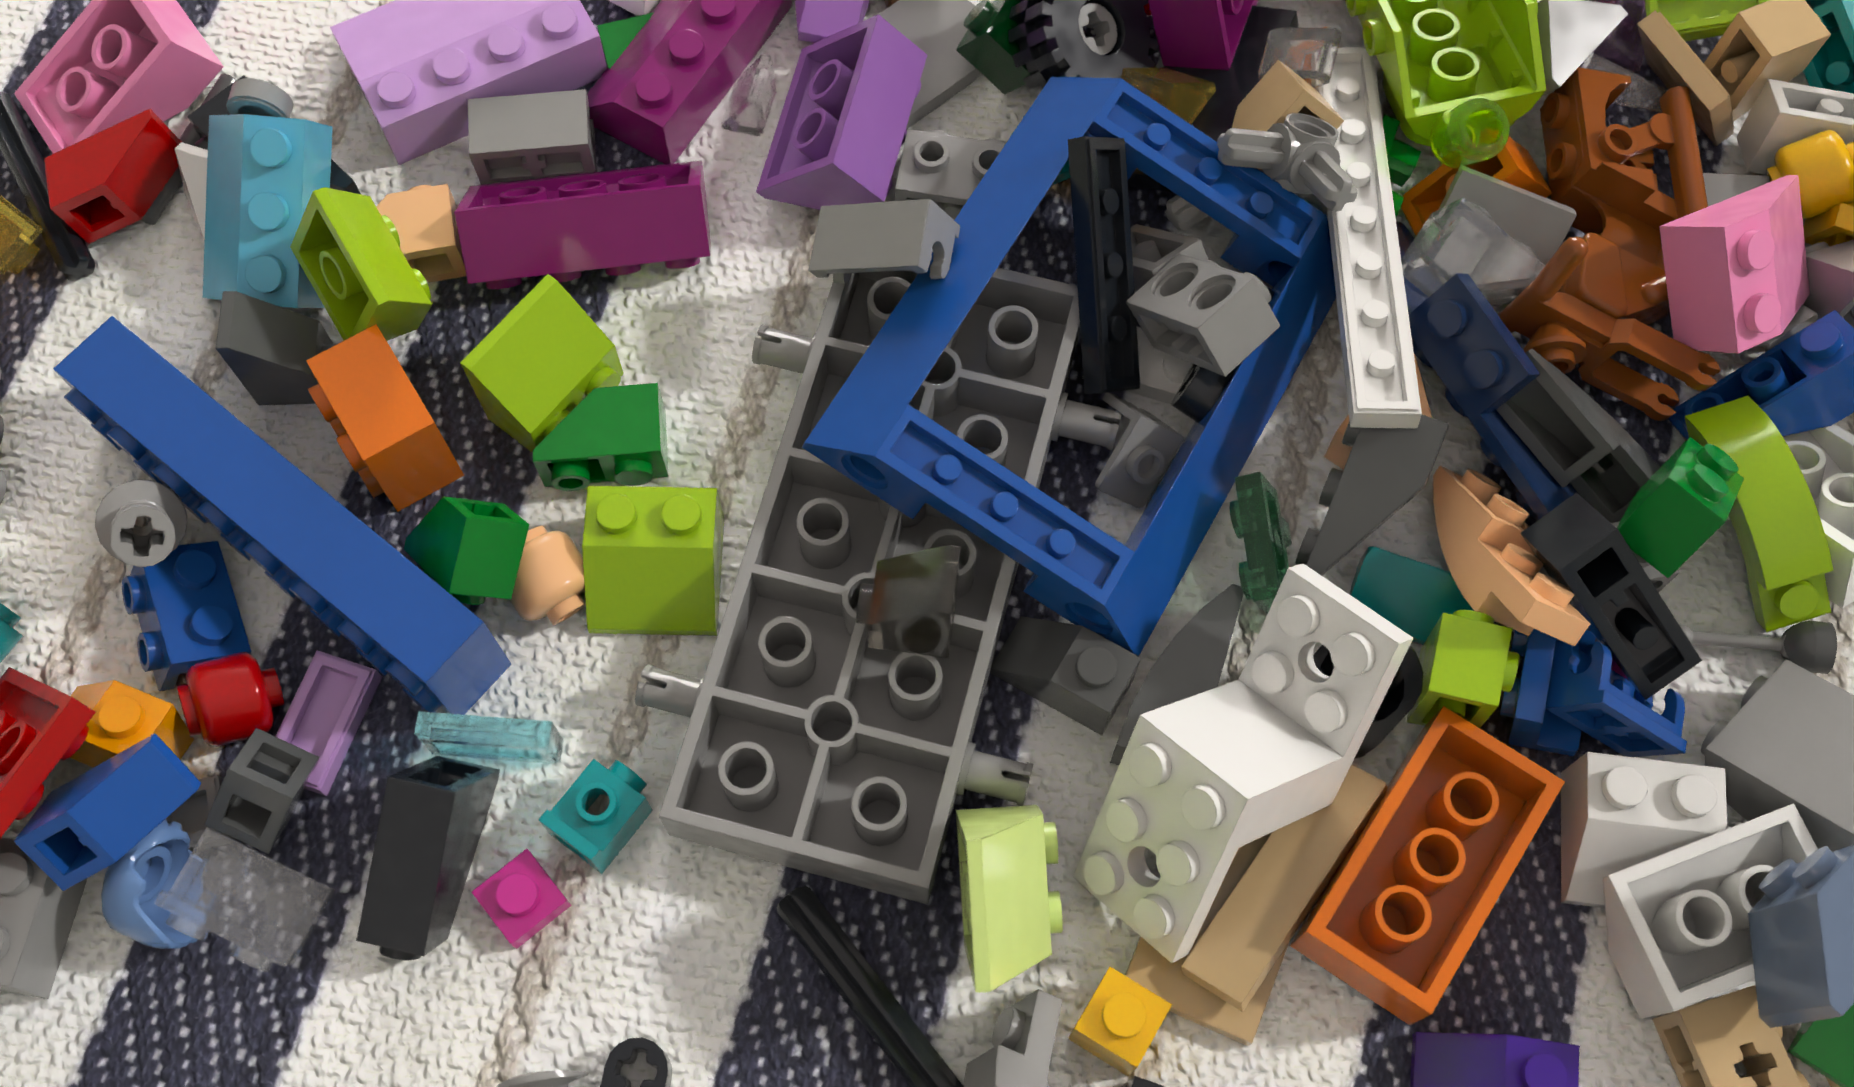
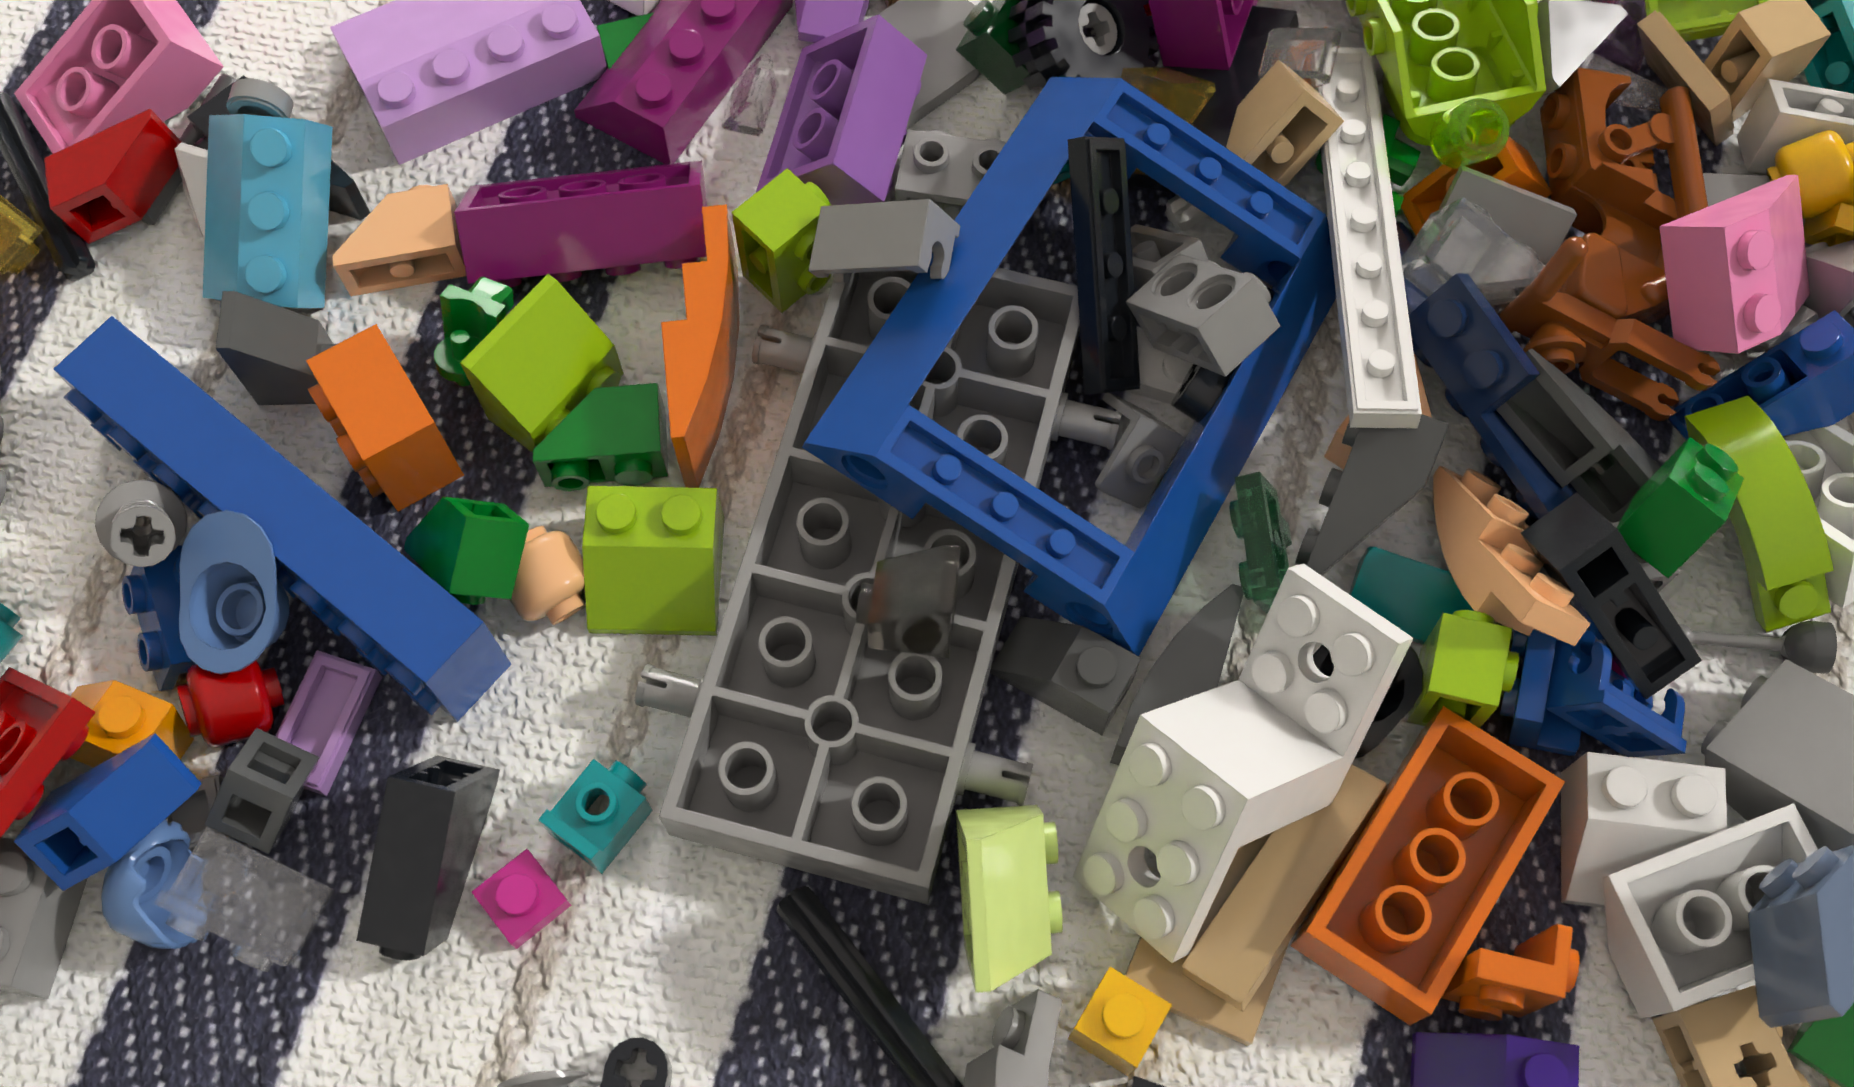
lime slope [290,187,432,341] -> none
clear light blue tile [414,711,564,764] -> none
light grey hinge [468,89,597,185] -> none
light grey axle [1217,113,1357,211] -> none
none -> medium blue piece [179,510,290,674]
none -> green hips [434,276,514,386]
none -> orange slope [661,204,740,488]
none -> lime brick [732,168,832,313]
none -> orange bracket [1441,924,1579,1021]

